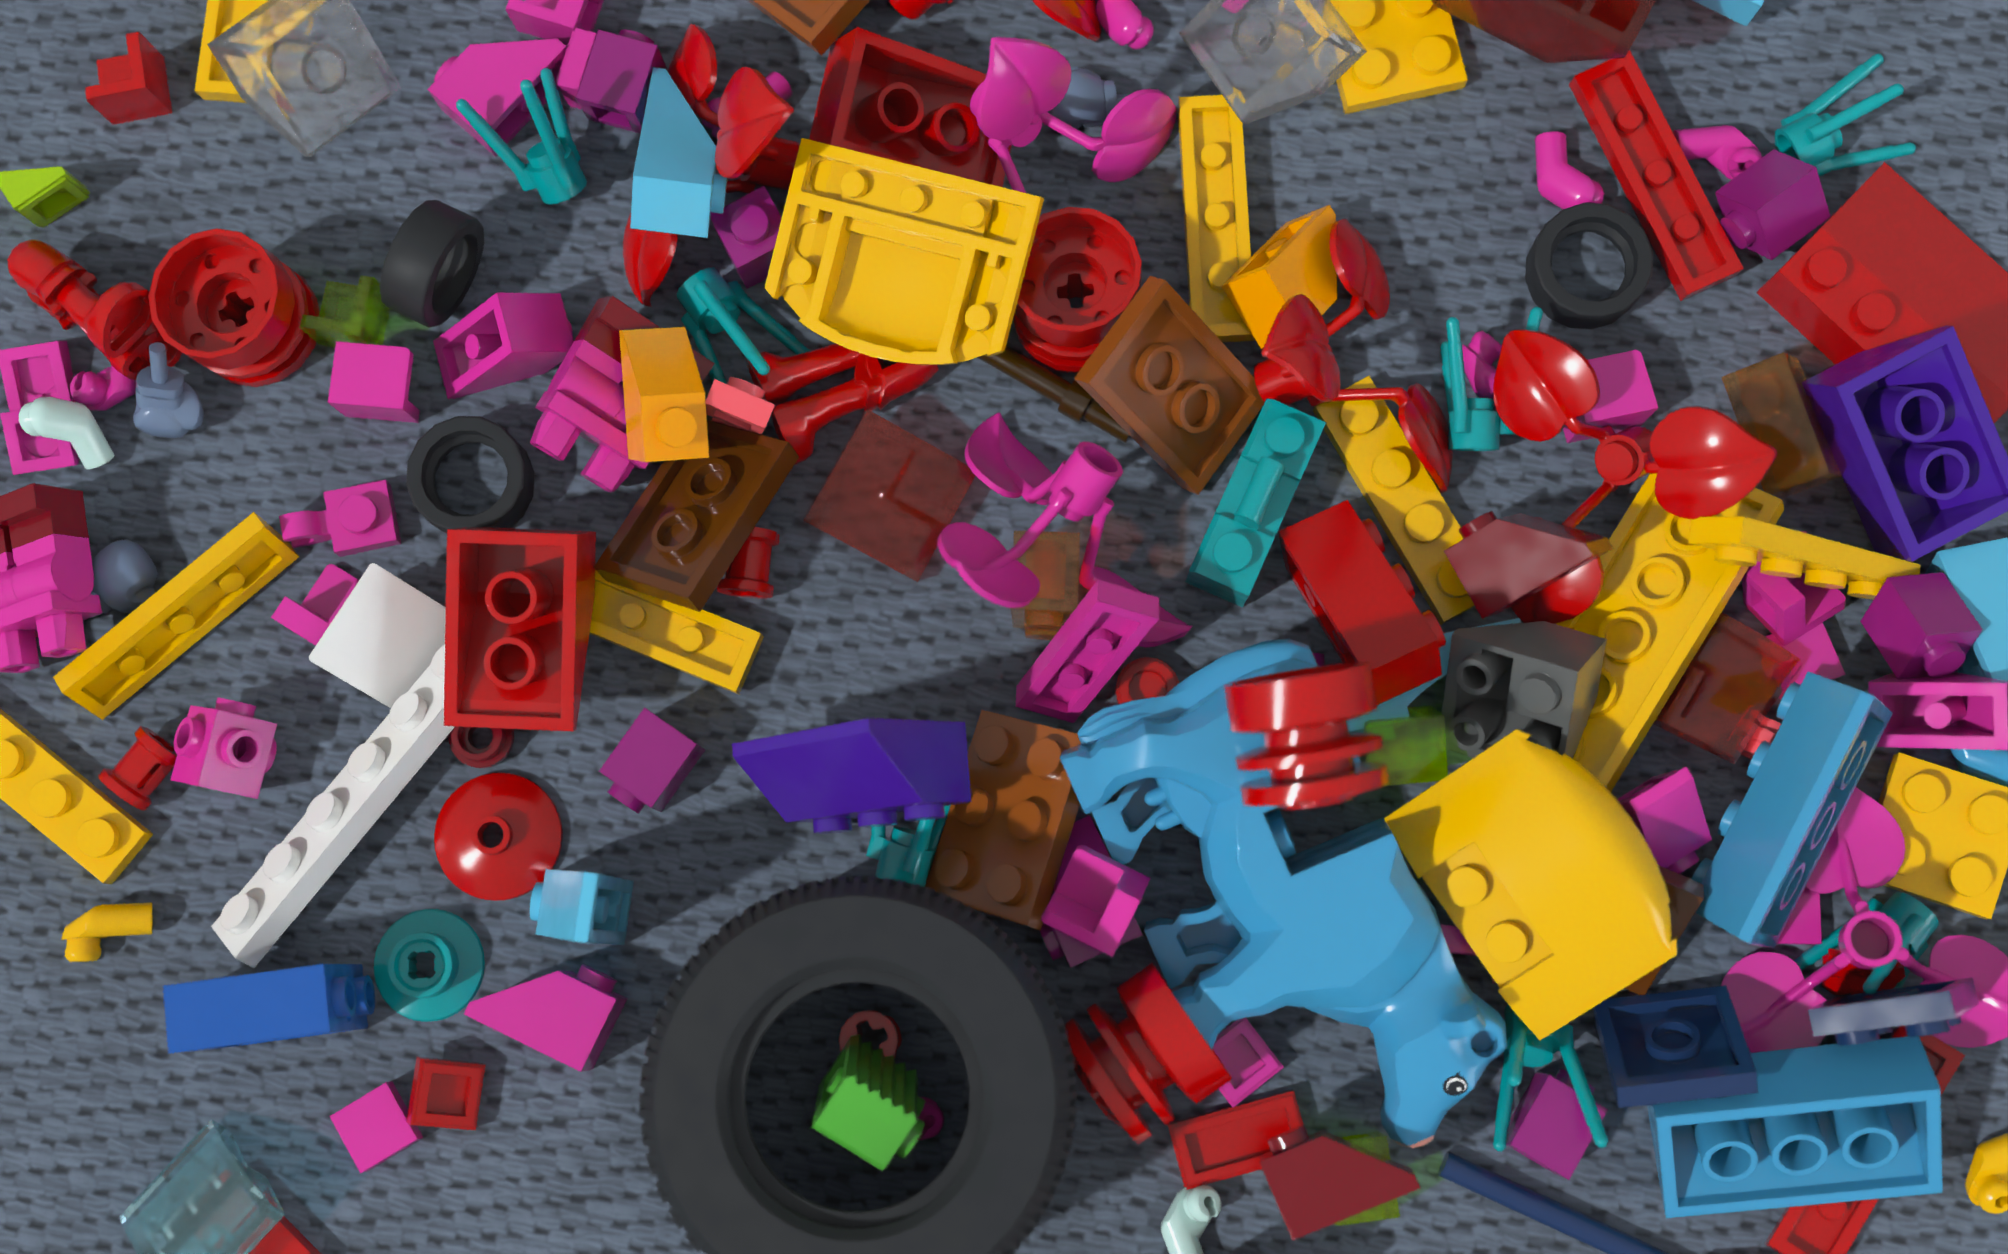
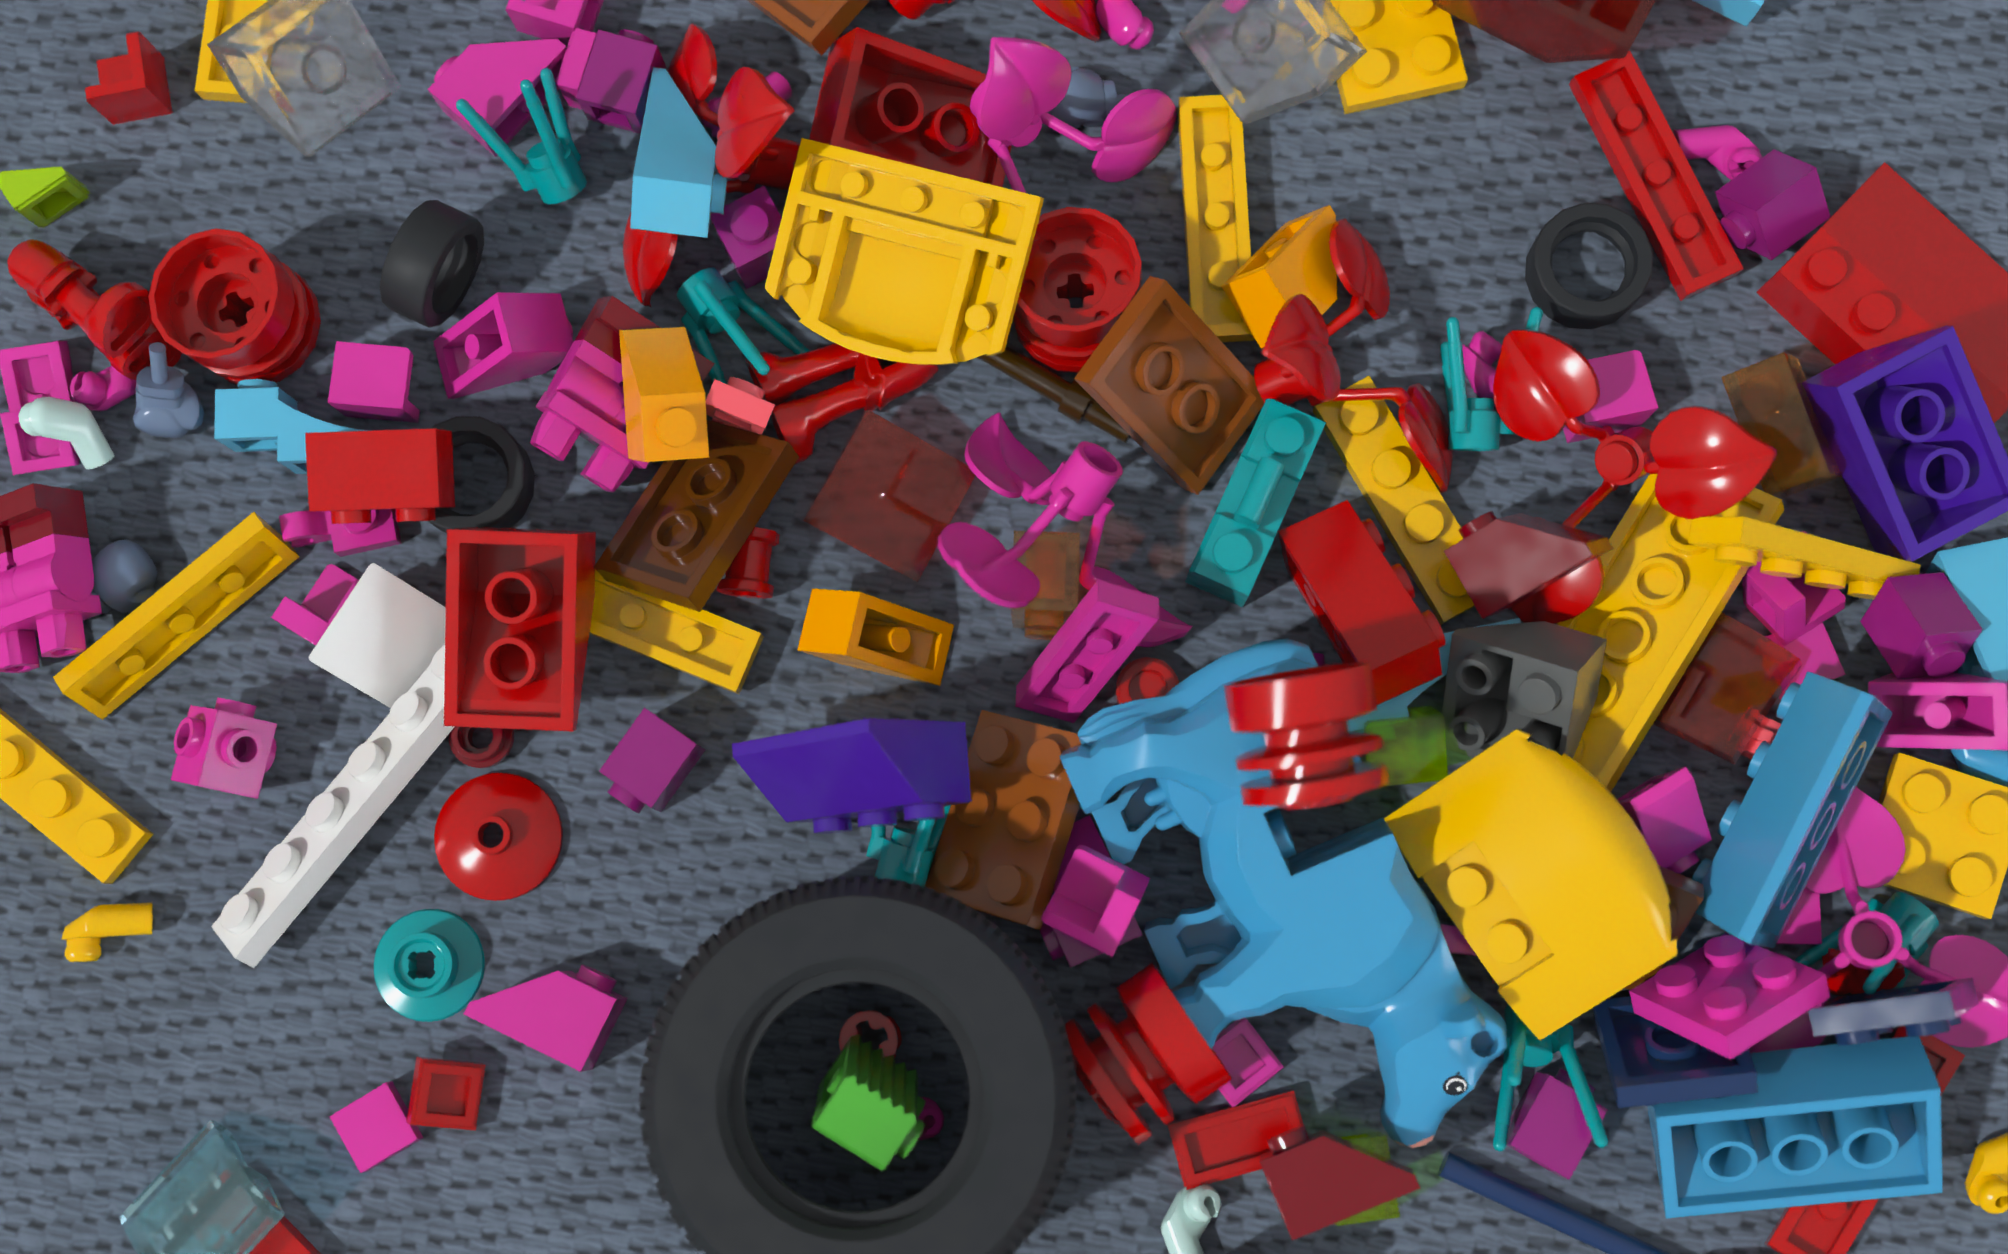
red bush [98,726,177,811] -> none
blue window [163,964,375,1054] -> none
clear neon green panel [300,275,390,348] -> none
medium azure slope [530,869,634,945] -> none
dark pink arm [1535,132,1604,210] -> none
teal plant [1774,54,1916,177] -> none
none -> medium azure slope [214,379,369,474]
none -> red brick [305,428,455,524]
none -> light orange slope [797,589,954,686]
none -> dark pink plate [1630,933,1830,1059]

